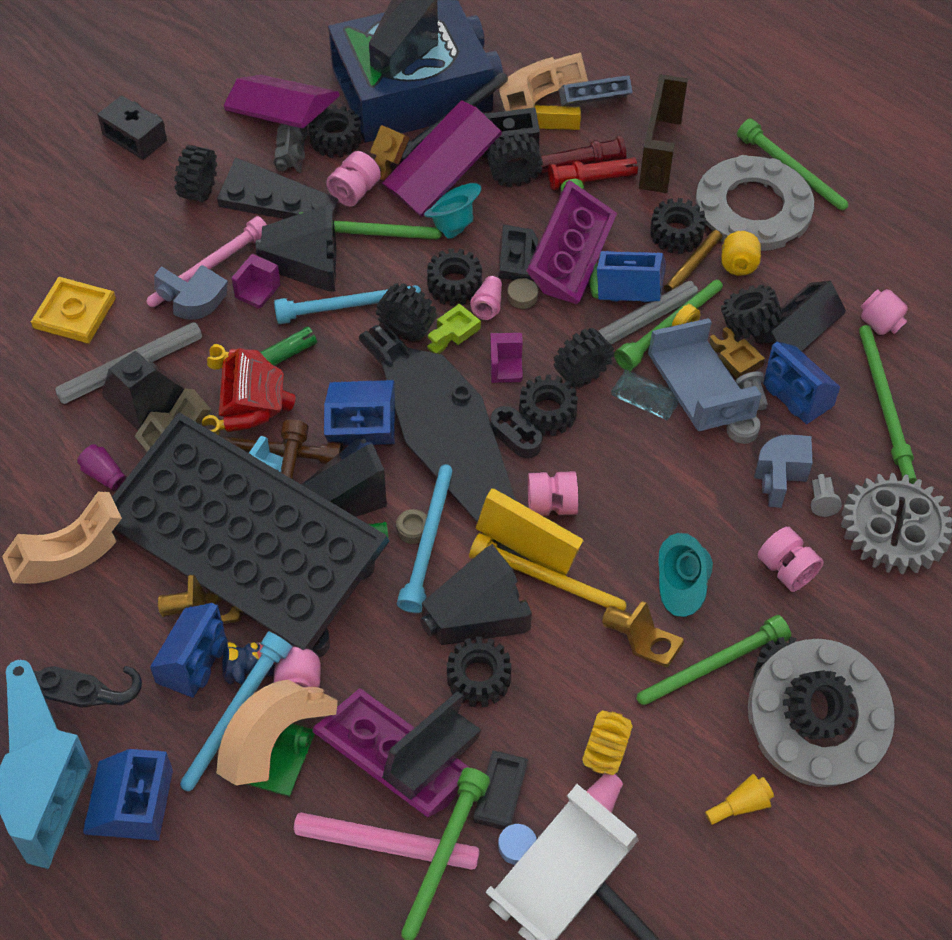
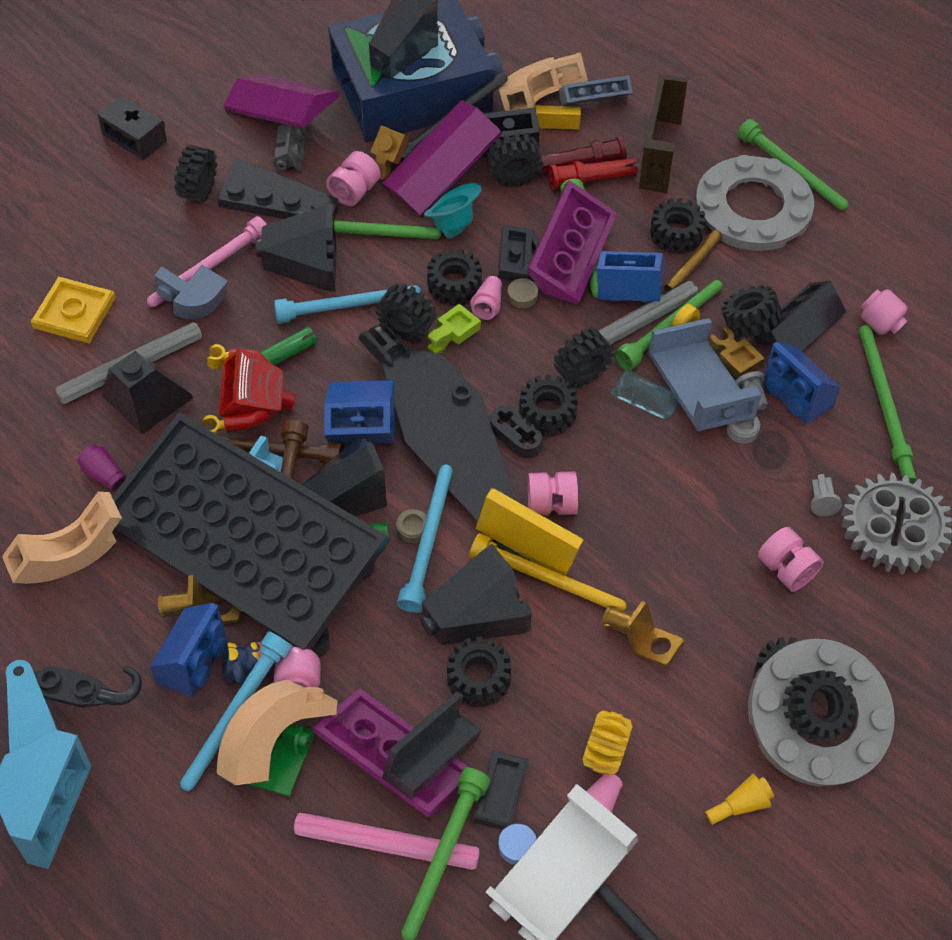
blue slope [83,749,173,840] -> none
dark tan slope [135,388,211,452] -> none
magenta panel [232,254,280,309] -> none
black tyre [309,105,361,158] -> none
magenta panel [490,333,523,383] -> none
bright green piece [637,614,791,705] -> none
teal piece [658,533,713,617] -> none
yellow head [721,231,761,276] -> none
sand blue brick [754,435,813,508] -> none

